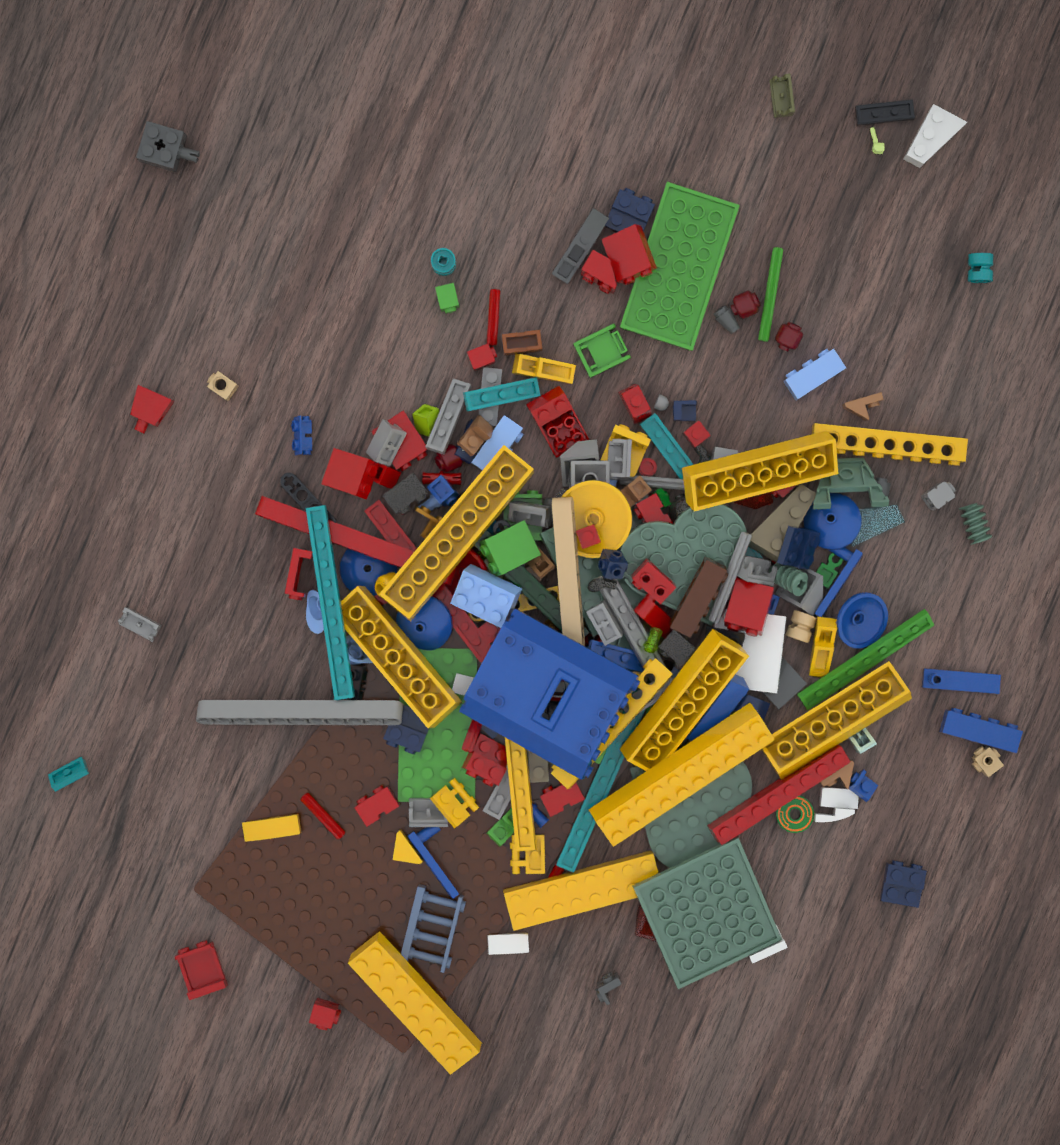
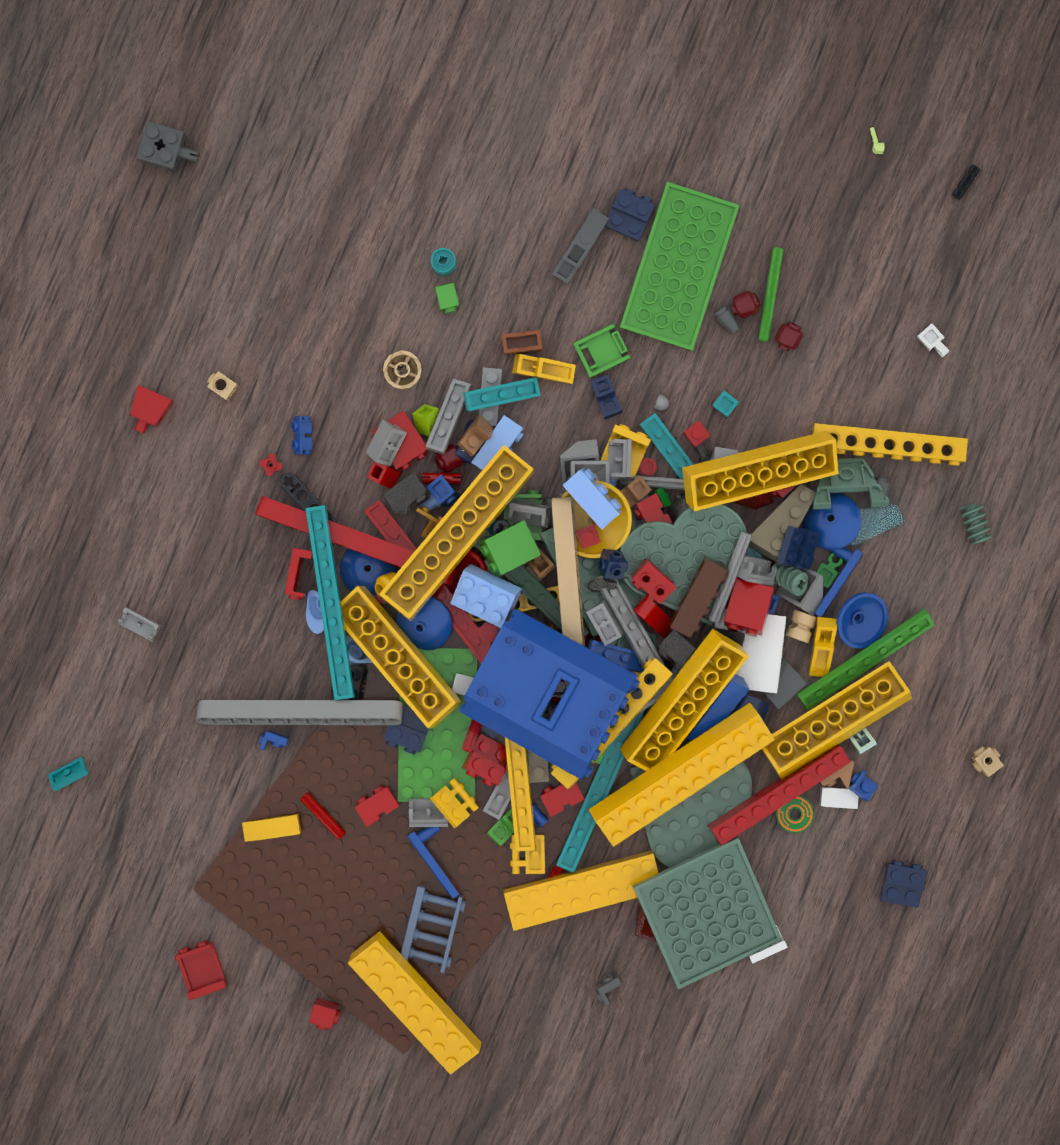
red brick [321,448,380,500] -> none
yellow slope [393,829,423,864] -> none
red brick [467,343,497,371] -> none
red axle [487,289,500,346] -> none
white slope [487,932,529,955] -> none
red slope [526,386,589,458] -> none
red slope [581,250,617,294] -> none
red brick [601,224,657,285] -> none
red torso [618,384,652,425] -> none
clear neon green pin [643,627,663,653] -> none
dark blue panel [673,400,697,421] -> none
olive hinge [769,74,795,118] -> none
light blue brick [783,349,846,400] -> none
white slope [813,807,855,822] -> none
medium nougat slope [842,392,884,421] -> none
black tile [855,99,915,126] -> none
white wedge [903,104,967,168] -> none
light grey brick [921,481,956,510] -> none
blue piece [922,668,1001,694] -> none
blue brick [939,708,1023,753] -> none
teal wheel [968,253,994,283] -> none
none -> blue bracket [258,730,290,750]
none -> red plate [259,454,282,476]
none -> tan cylinder [383,350,422,390]
none -> light blue brick [563,468,622,529]
none -> dark blue slope [591,375,622,419]
none -> teal plate [712,391,739,417]
none -> white plate [917,324,949,358]
none -> black axle [952,165,980,200]

